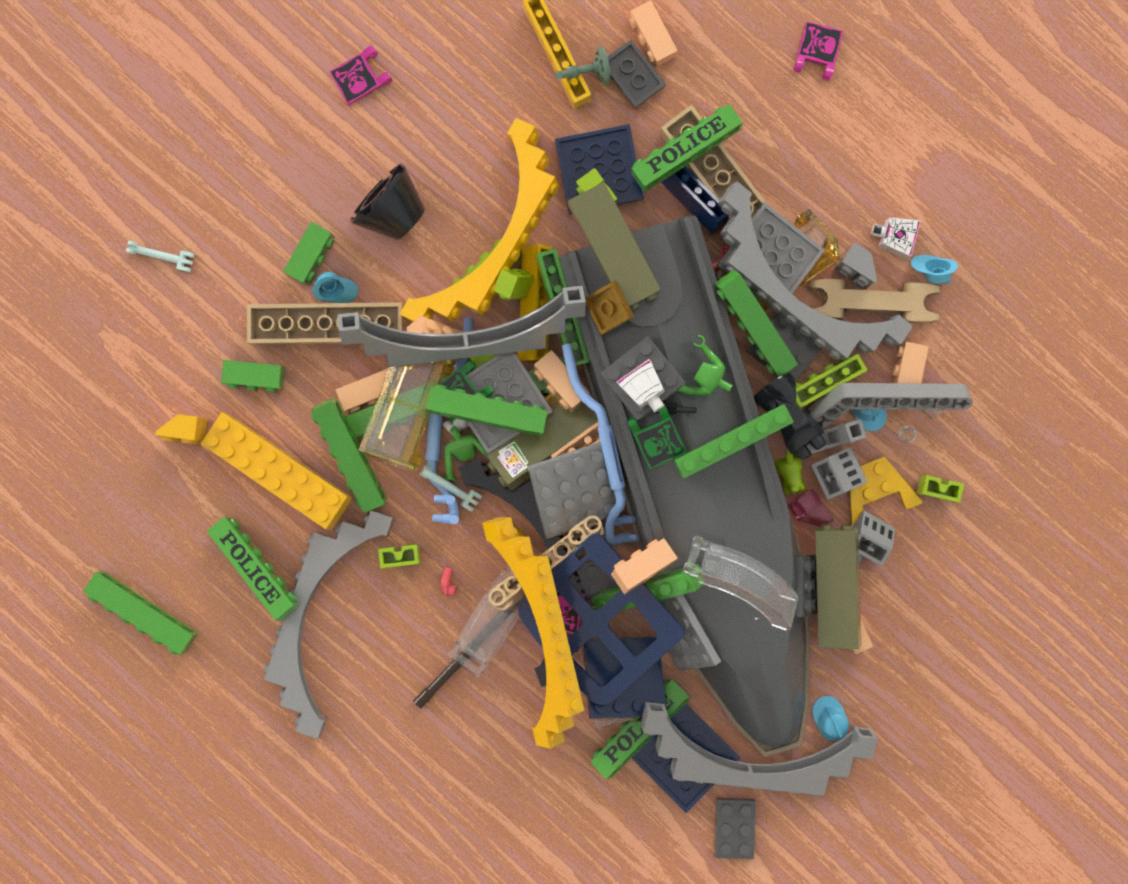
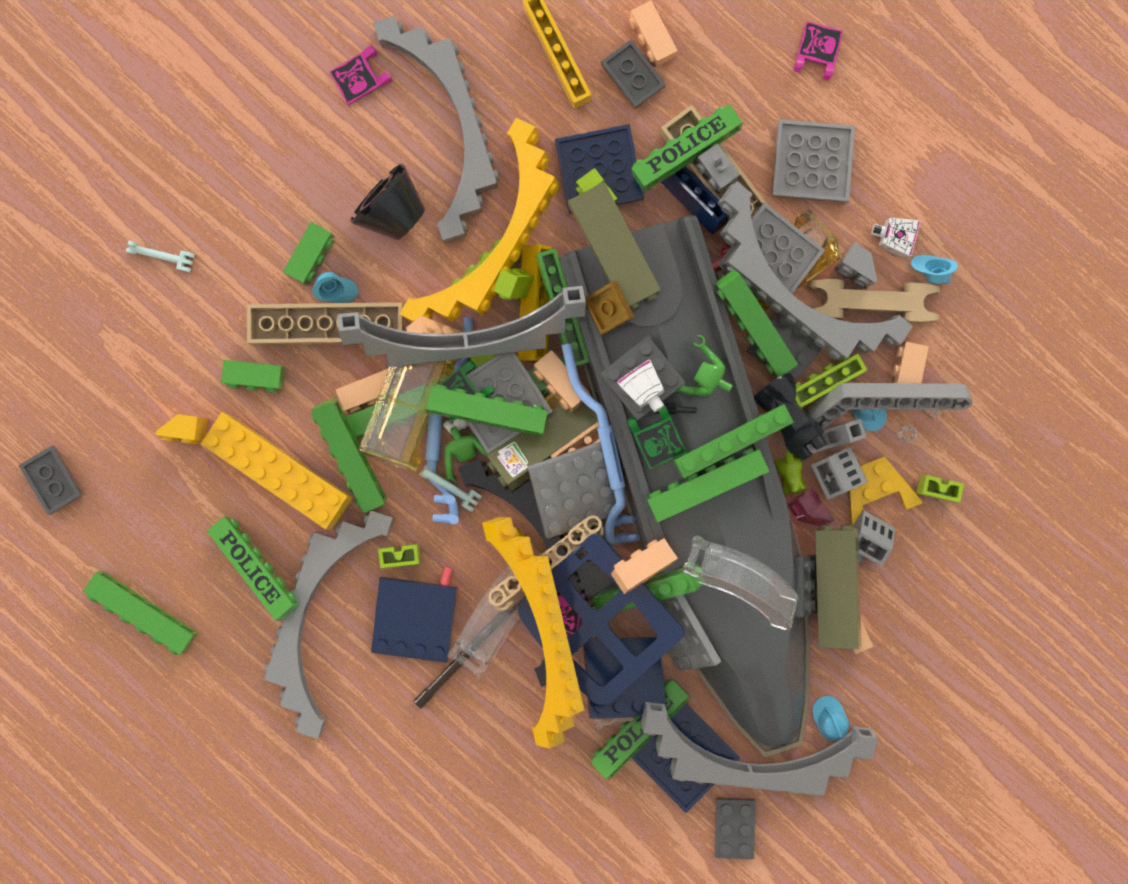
sand green dish [556,46,610,86] -> none
none -> dark grey plate [19,446,83,515]
none -> dark blue plate [371,577,457,663]
none -> light grey arch [373,16,500,244]
none -> bright green brick [646,448,769,522]
none -> light grey brick [696,143,740,192]
none -> light grey plate [772,119,855,203]

